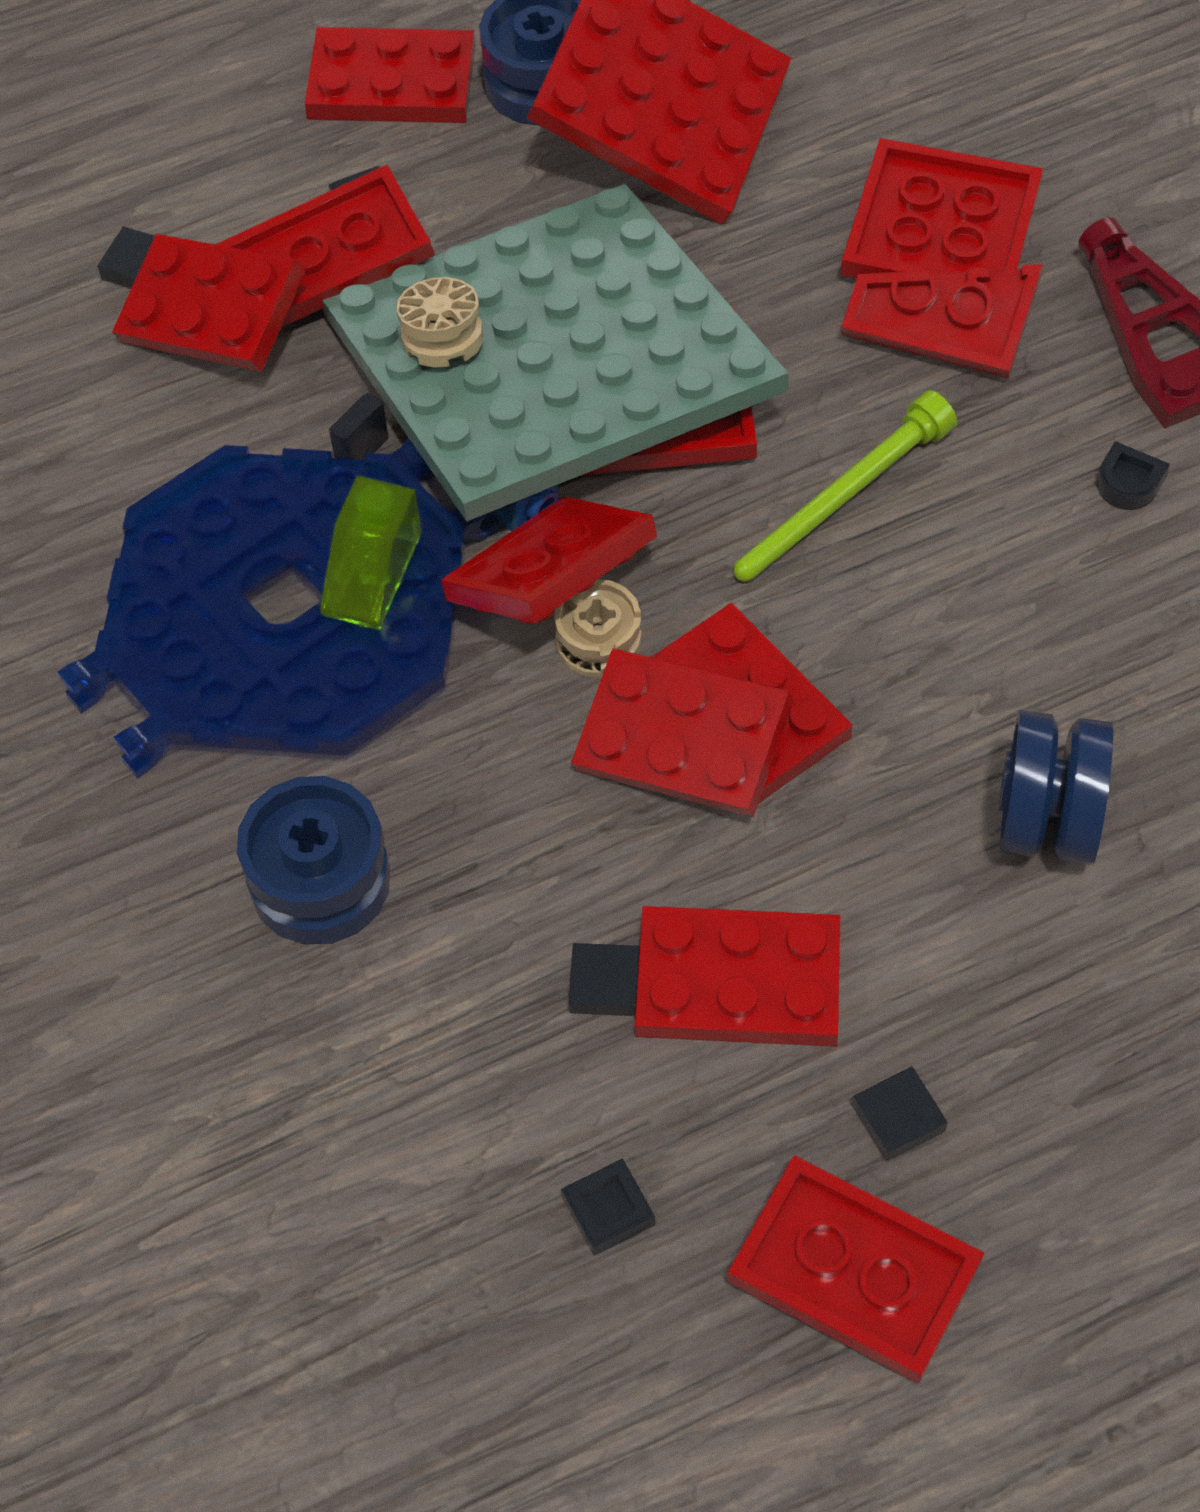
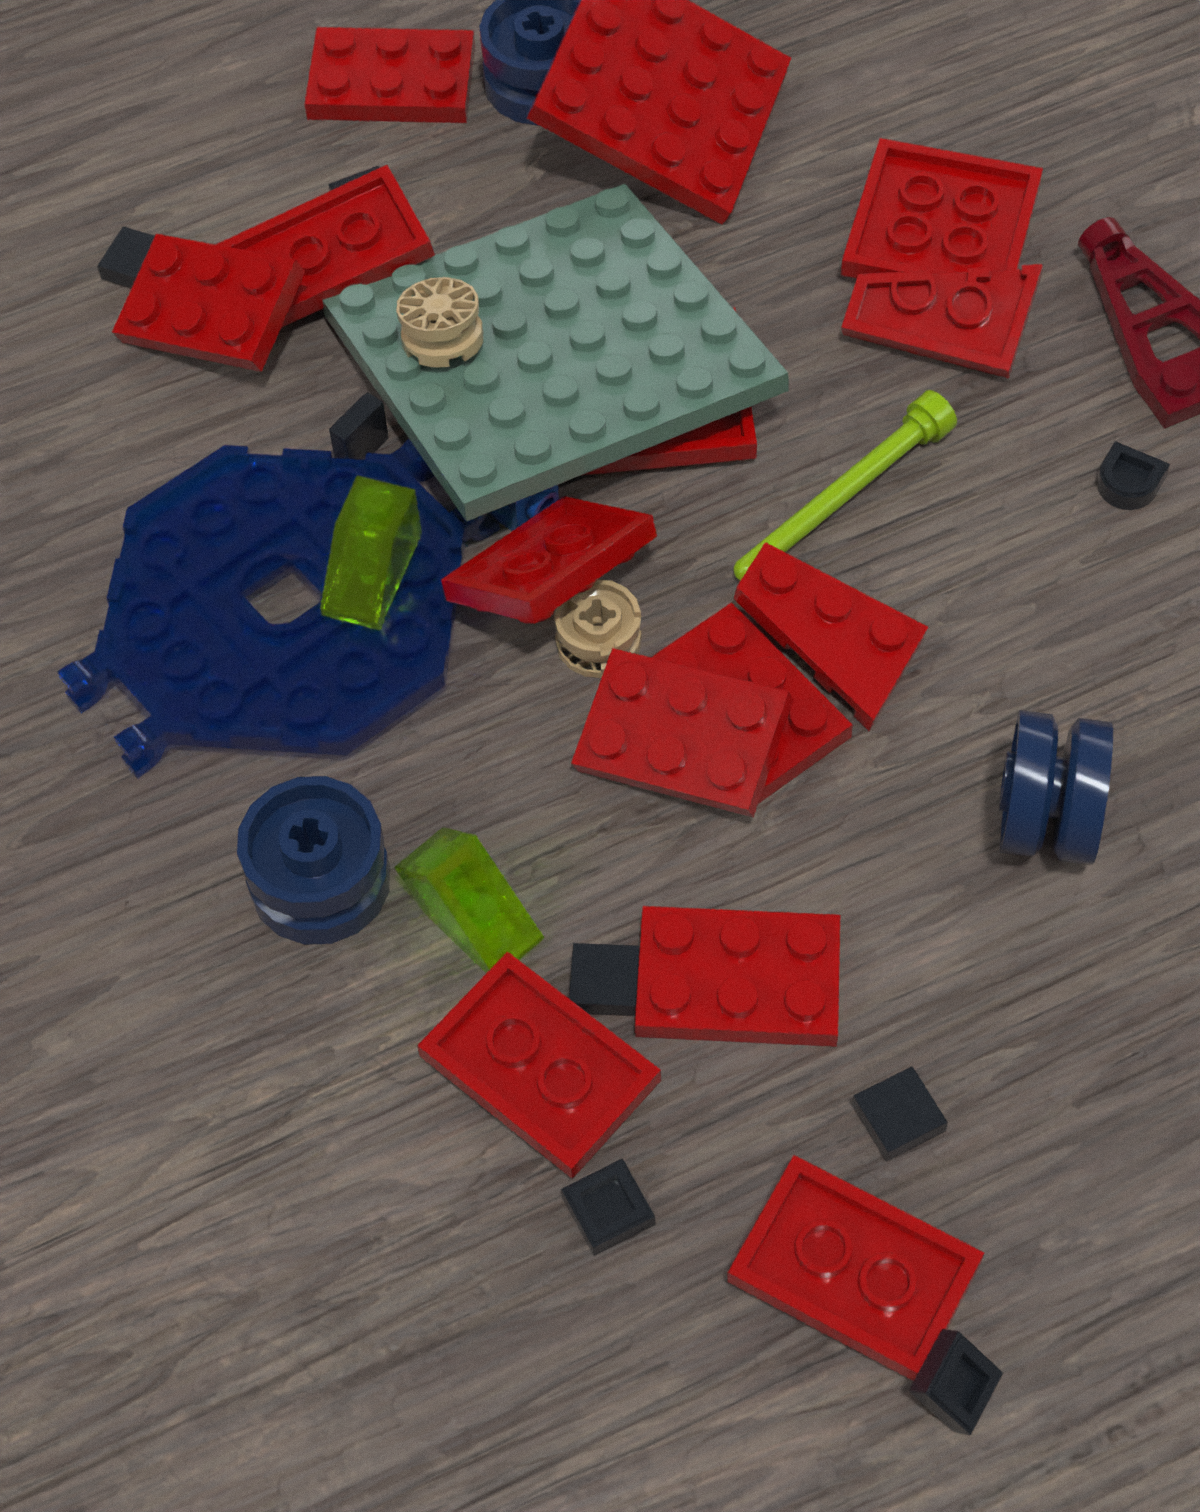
none -> clear neon green slope [394,827,545,973]
none -> red plate [417,951,661,1179]
none -> red wing [734,542,928,731]
none -> black tile [909,1329,1003,1435]

